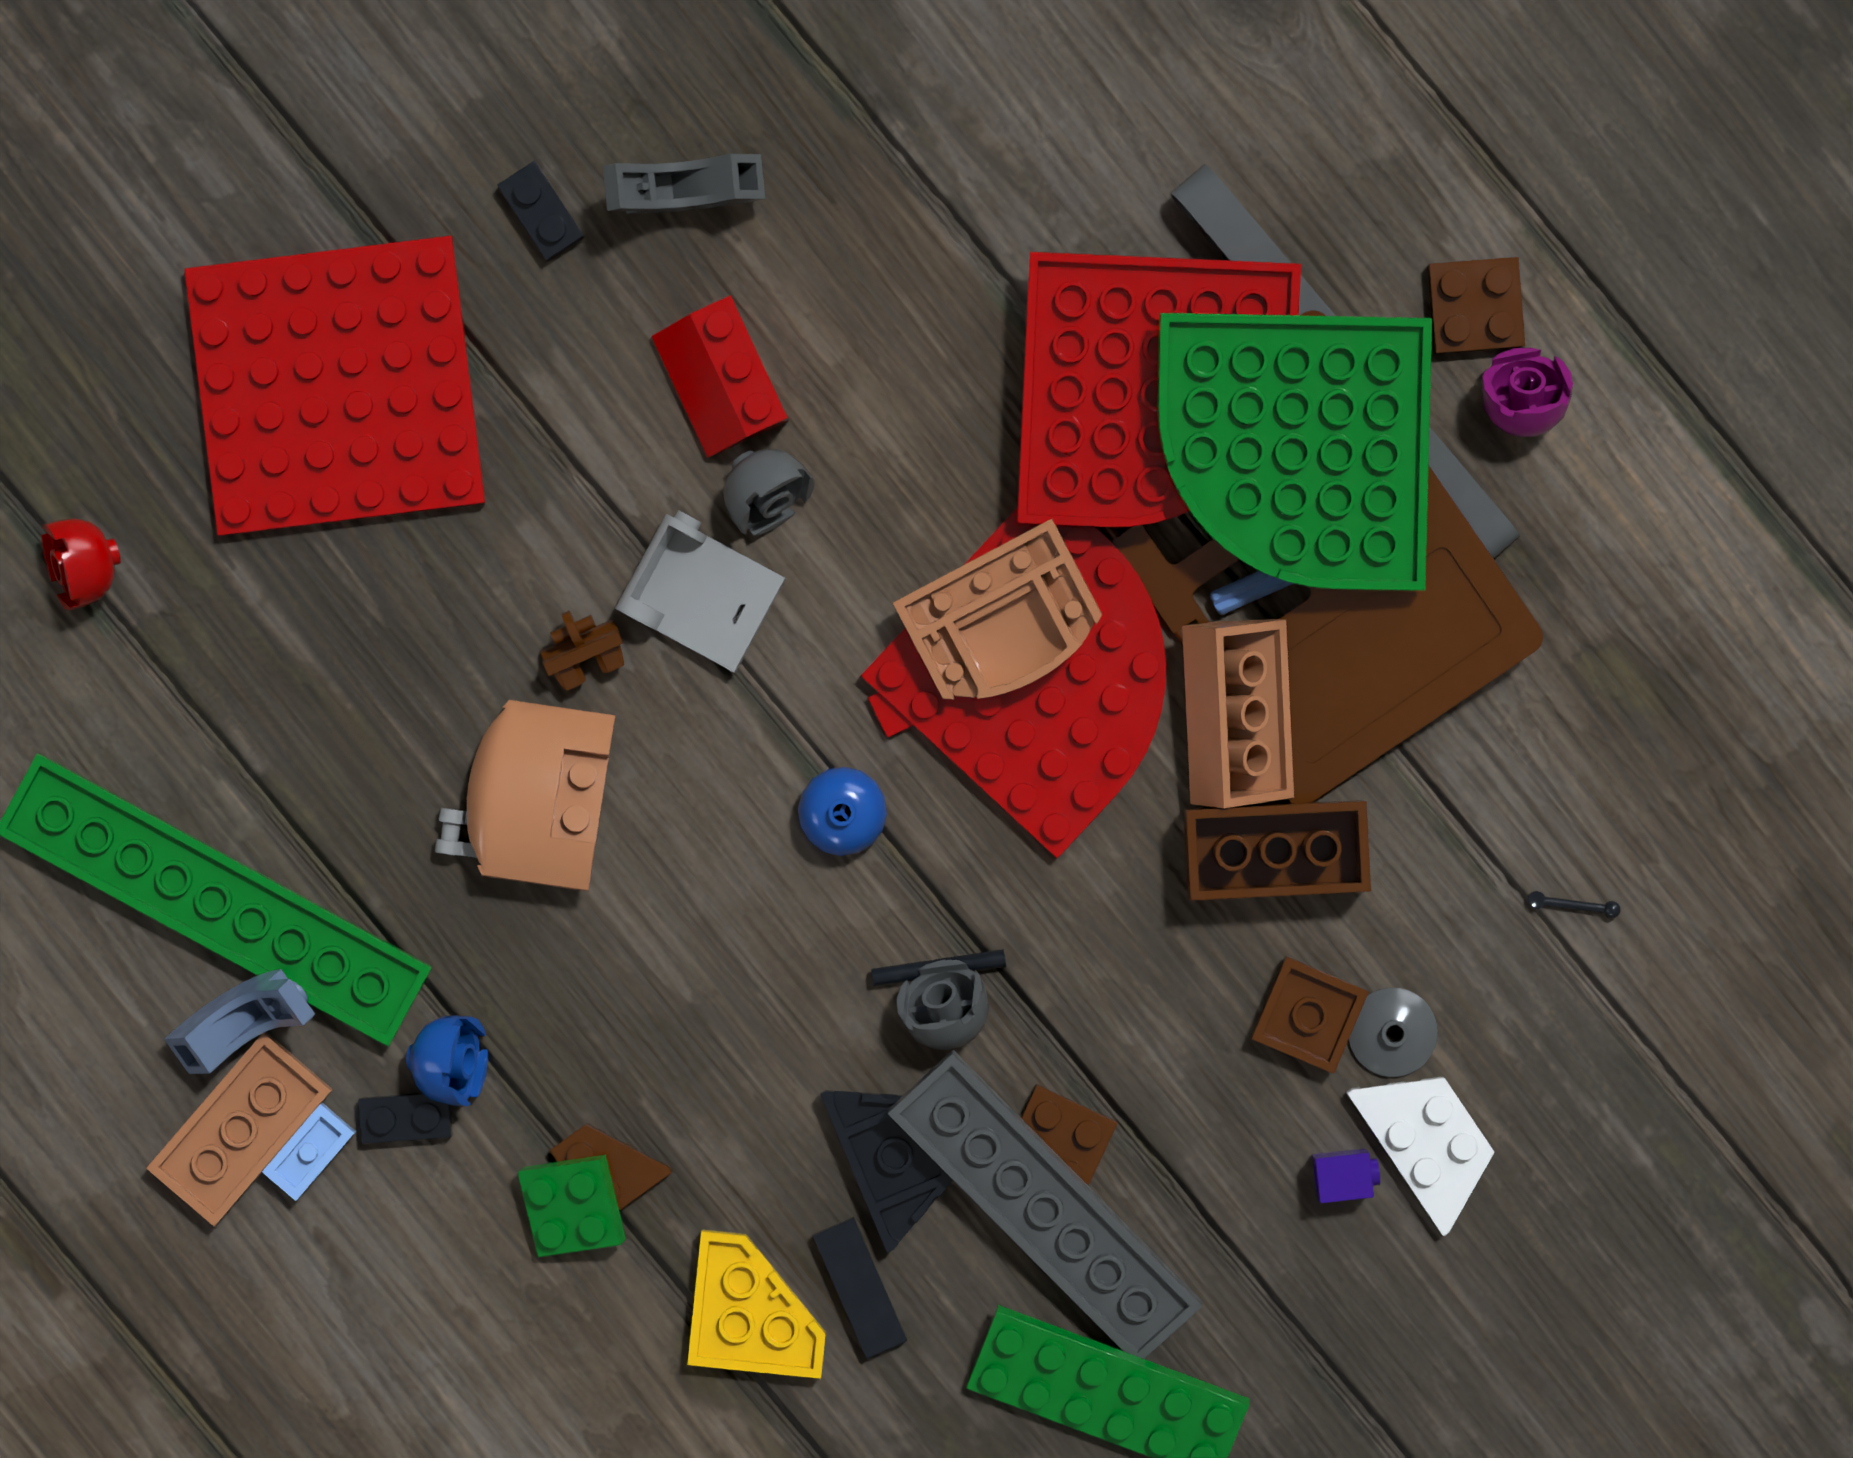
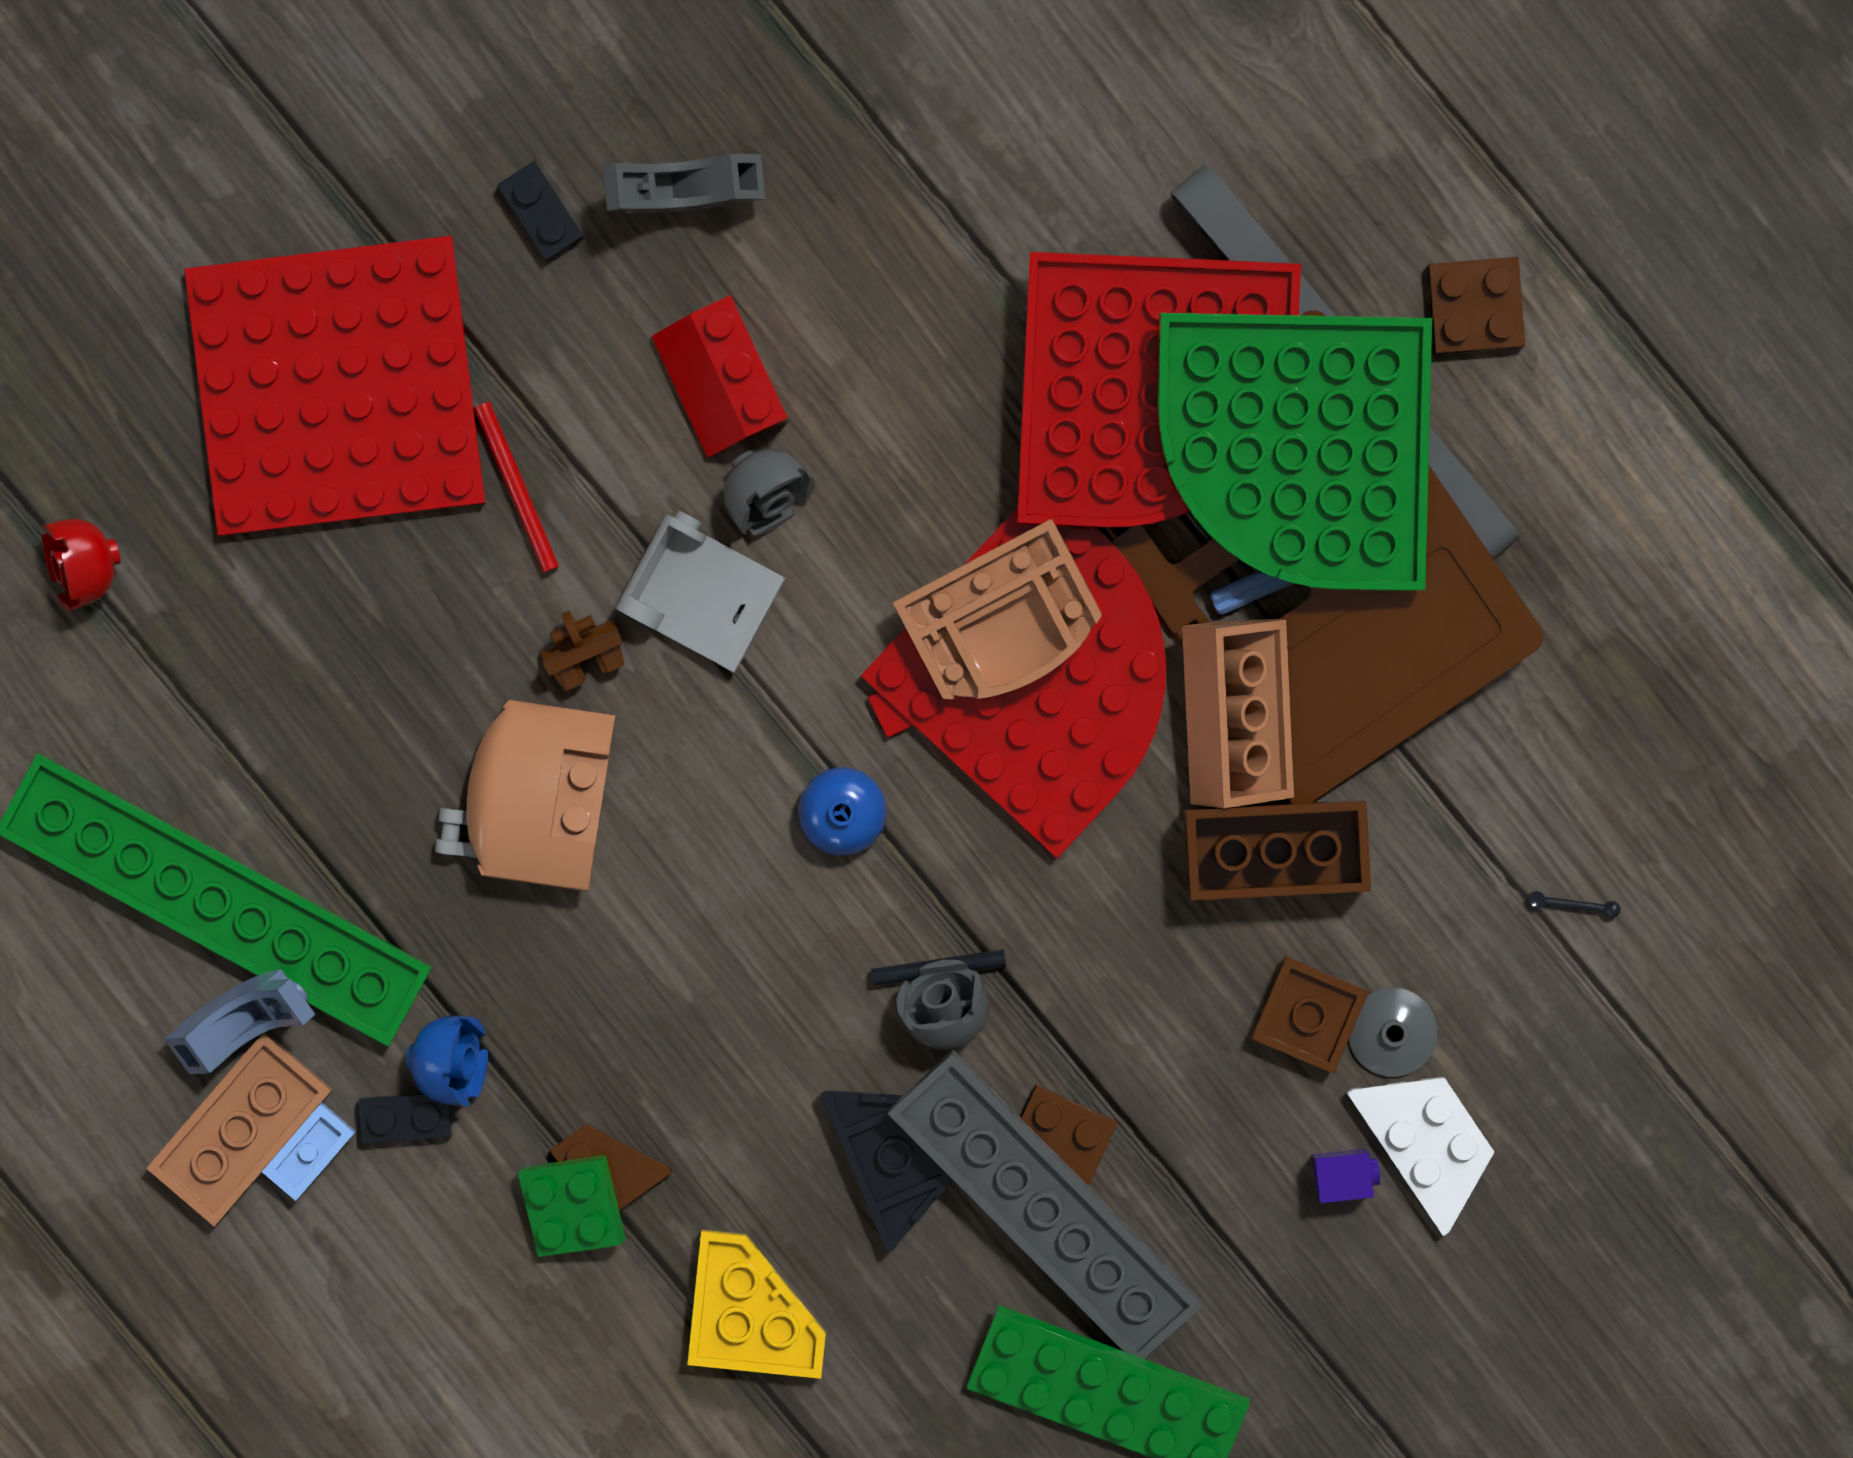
black tile [813,1217,907,1359] -> none
magenta cylinder [1481,348,1573,437] -> none
none -> red bar [474,401,559,573]

